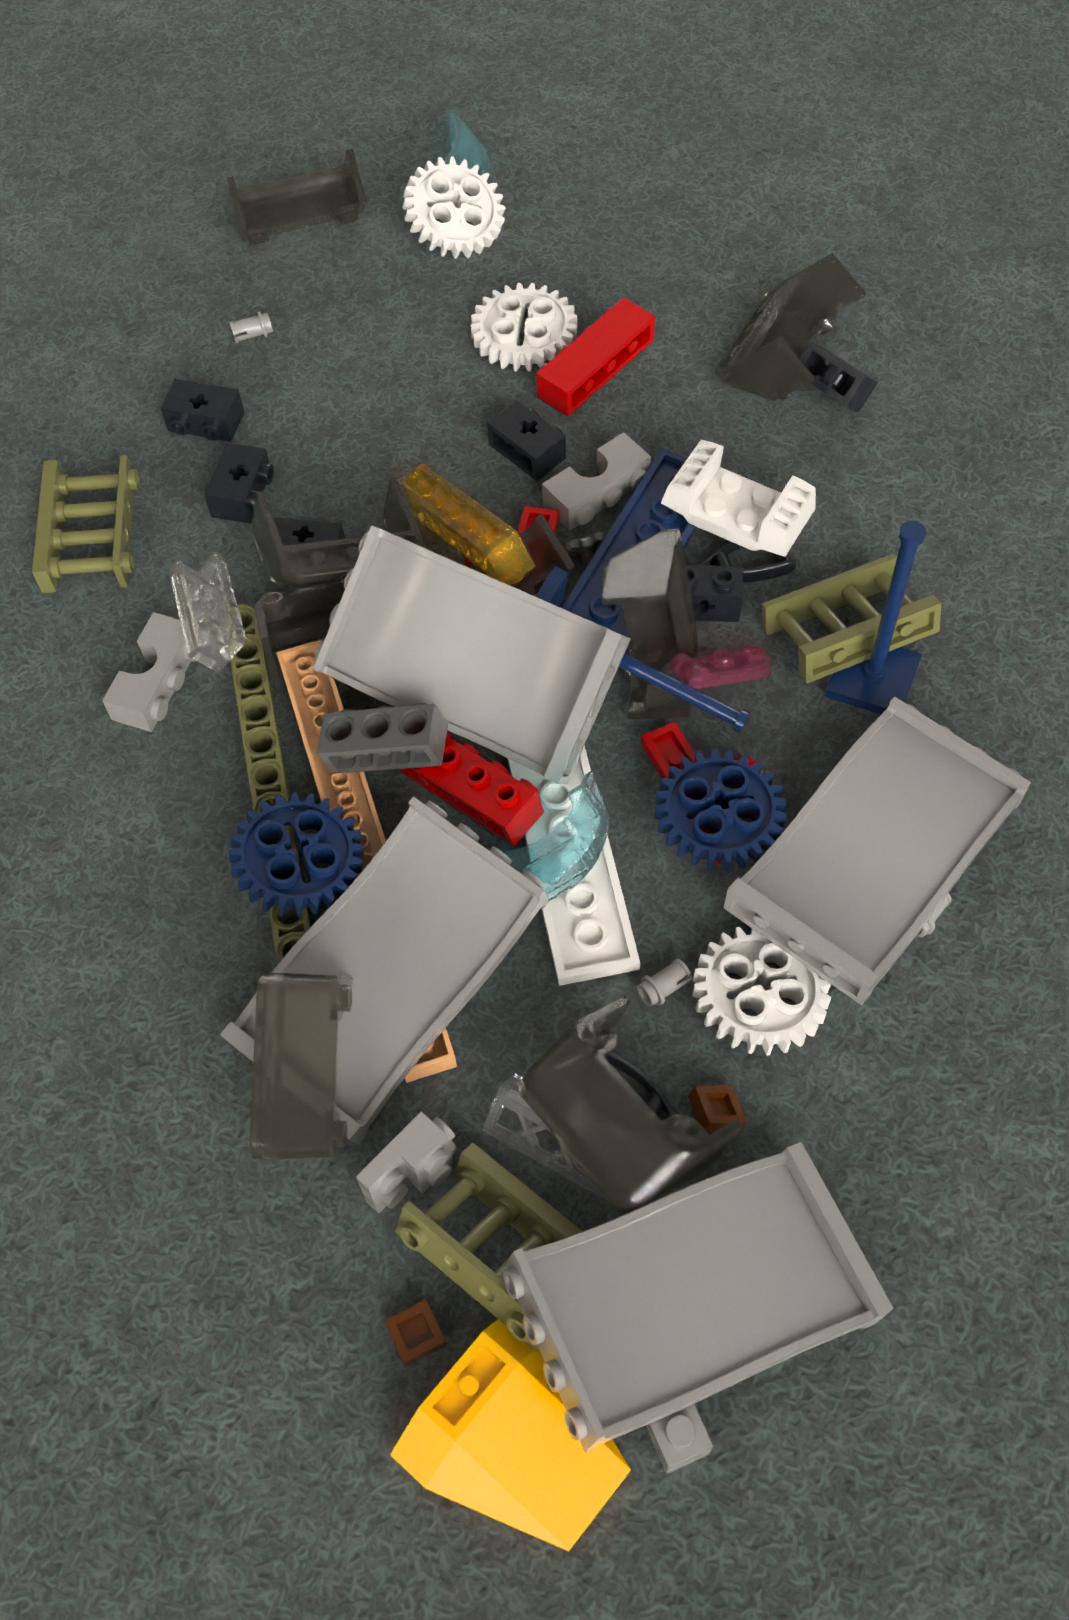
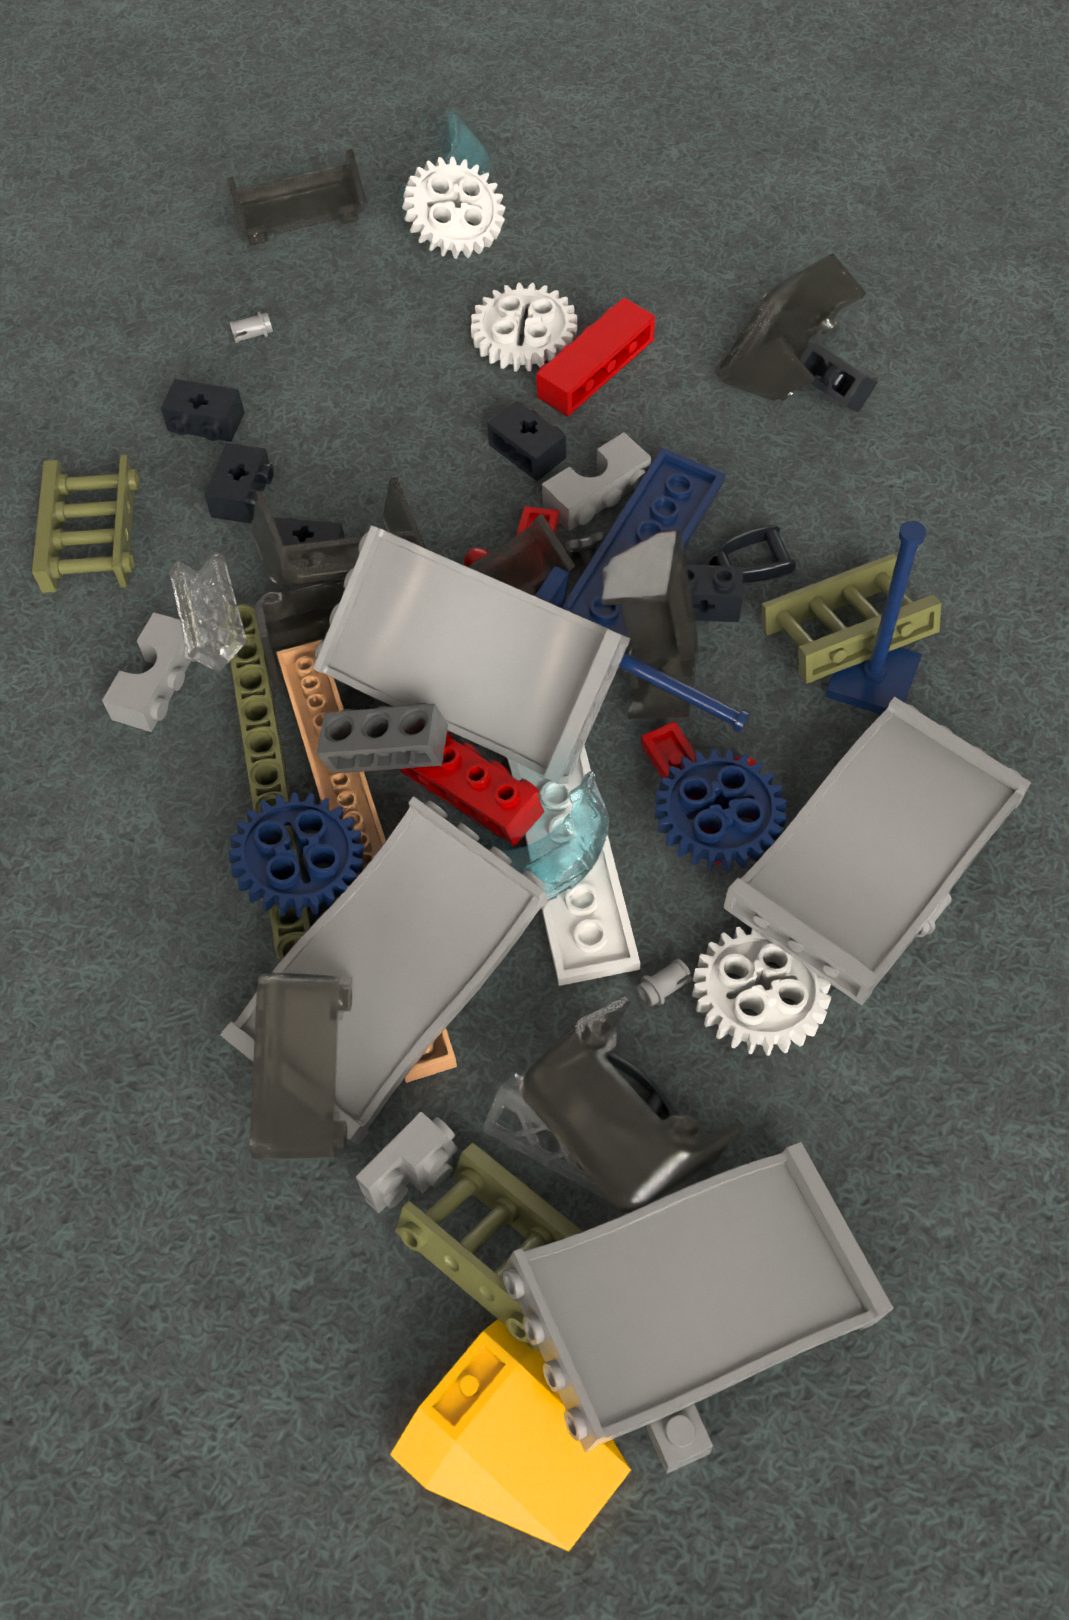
reddish brown plate [384,1299,447,1367] -> none
clear yellow brick [394,463,536,585] -> none
white plate [661,440,816,557] -> none
clear pink plate [670,646,773,689] -> none
reddish brown plate [688,1085,747,1133] -> none

